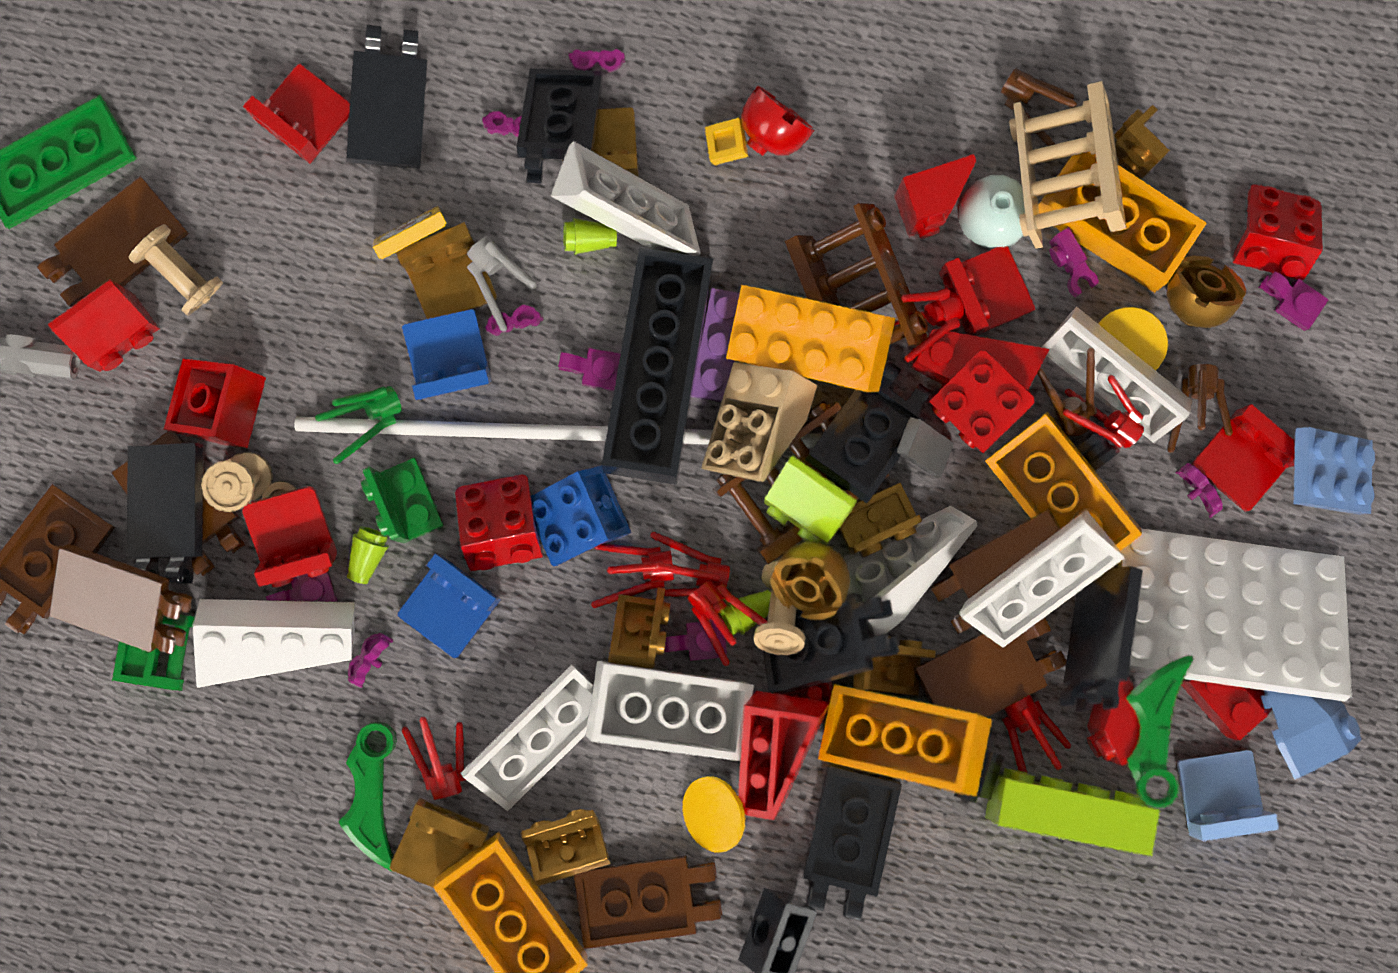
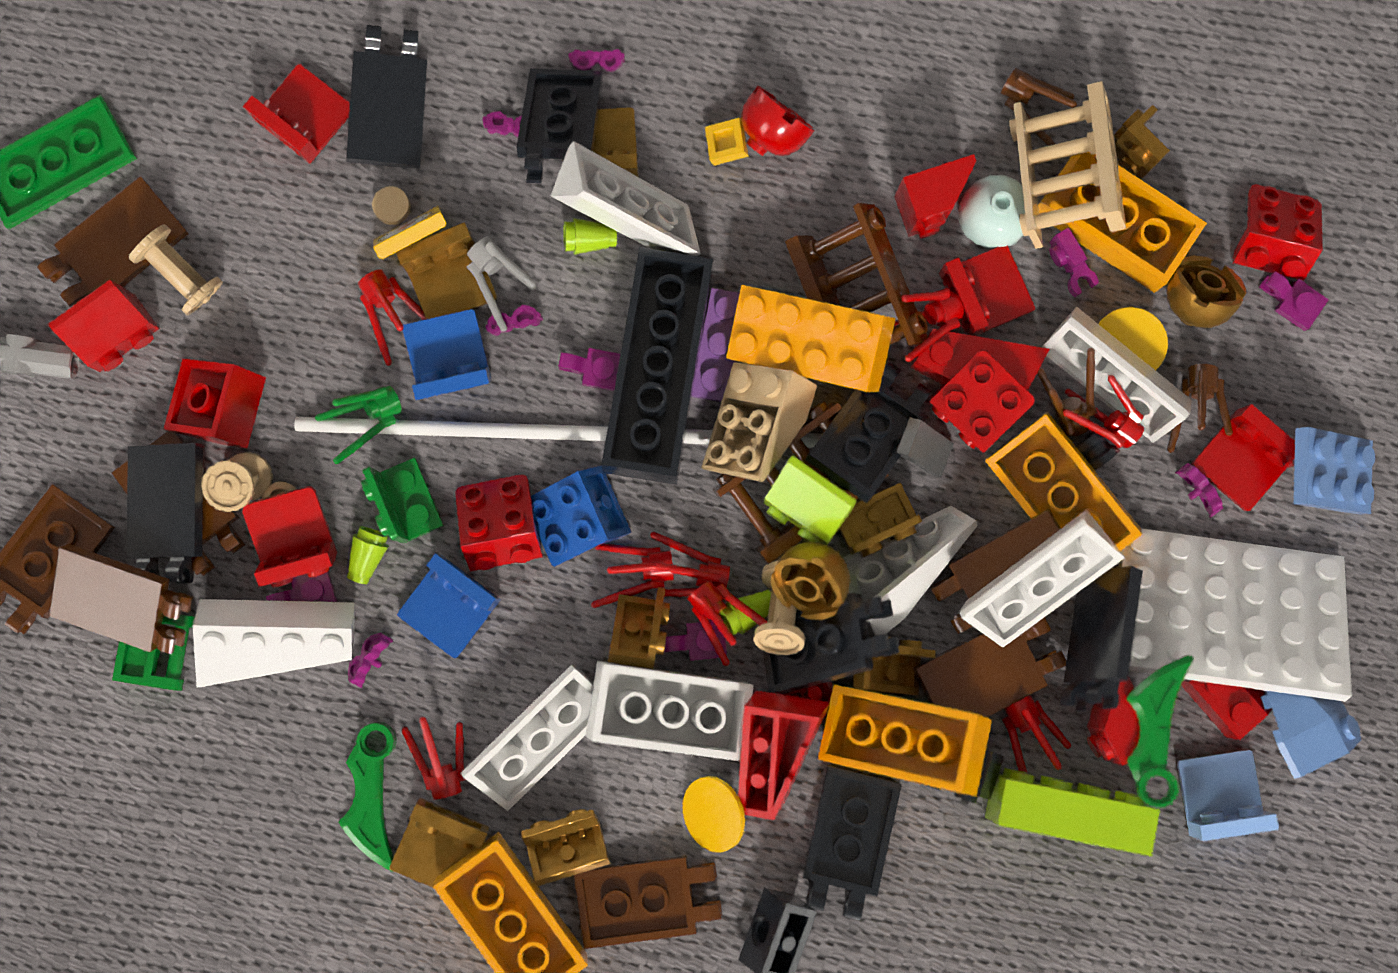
none -> red plant [358,269,427,366]
none -> tan tile [372,186,411,225]

